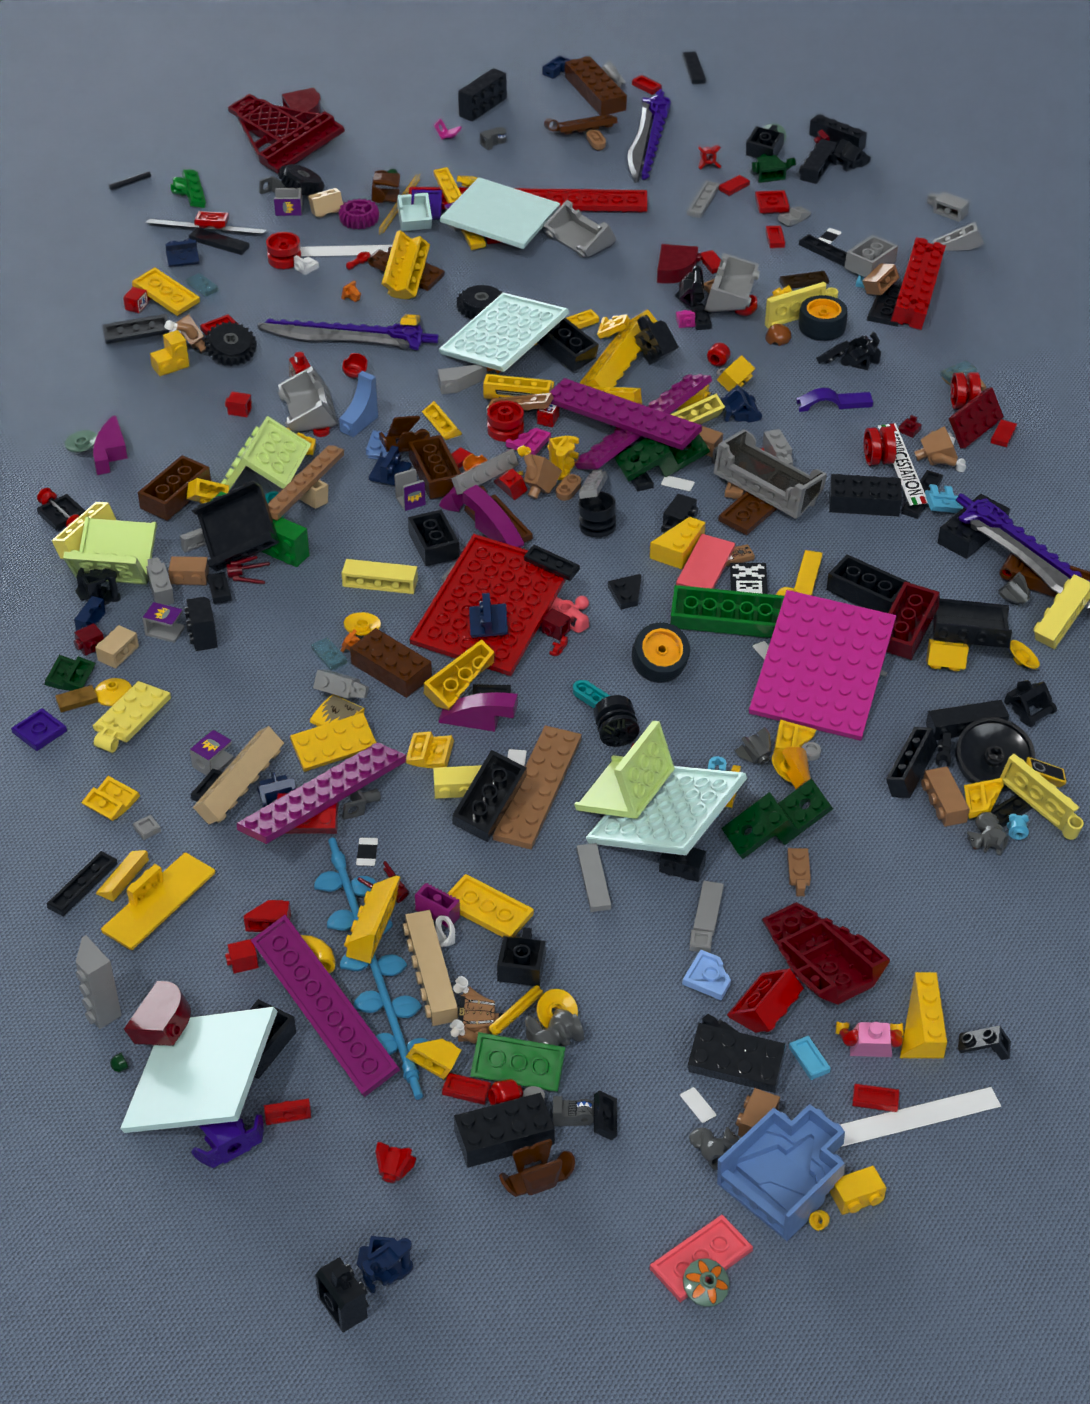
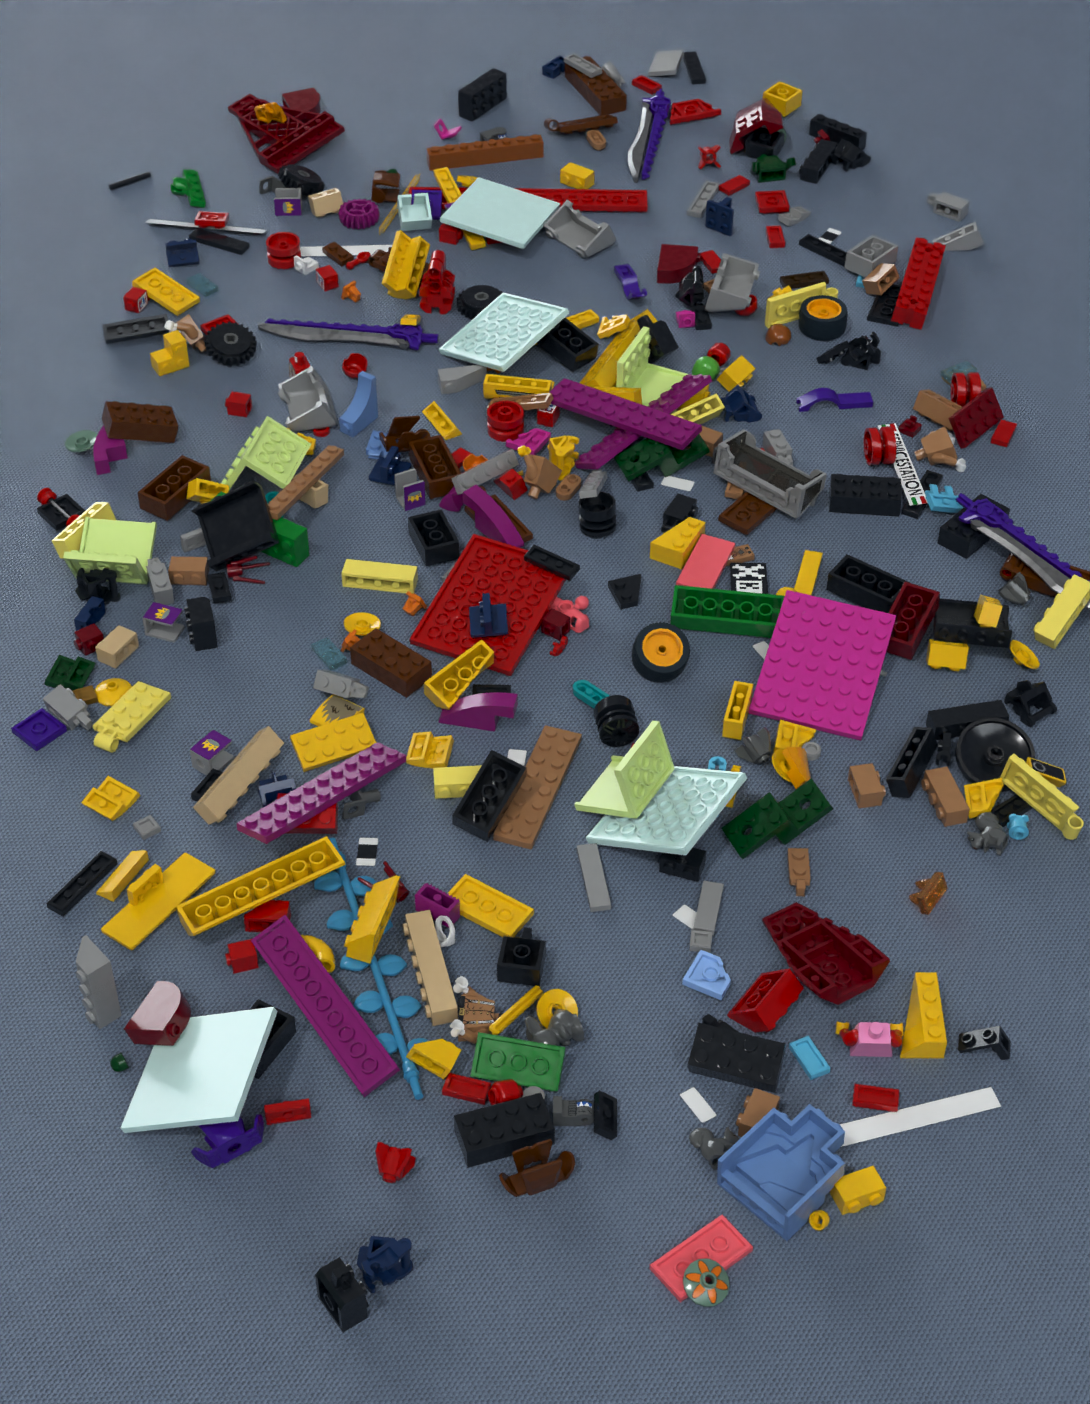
none -> light grey hinge [43,684,93,731]
none -> reddish brown brick [102,401,179,443]
none -> yellow slope [176,836,346,936]
none -> light orange slope [254,102,287,123]
none -> red brick [316,265,339,291]
none -> reddish brown plate [322,242,354,267]
none -> orange brick [402,591,427,616]
none -> red connector [419,250,455,314]
none -> dark orange brick [426,134,544,171]
none -> red brick [439,223,463,245]
none -> yellow brick [560,162,595,189]
none -> light grey tile [564,53,602,78]
none -> dark purple piece [614,264,647,300]
none -> yellowish green bracket [616,326,688,414]
none -> light grey tile [648,50,684,77]
none -> red wing [670,99,721,125]
none -> white sticker [673,905,697,929]
none -> bright green hair [692,356,720,380]
none -> dark blue bracket [705,197,734,236]
none -> yellow brick [722,681,753,740]
none -> dark red wedge [729,97,783,154]
none -> yellow brick [763,81,803,117]
none -> medium nougat brick [848,763,886,808]
none -> clear orange tile [909,872,948,915]
none -> medium nougat brick [913,389,962,431]
none -> yellow brick [974,594,1003,628]

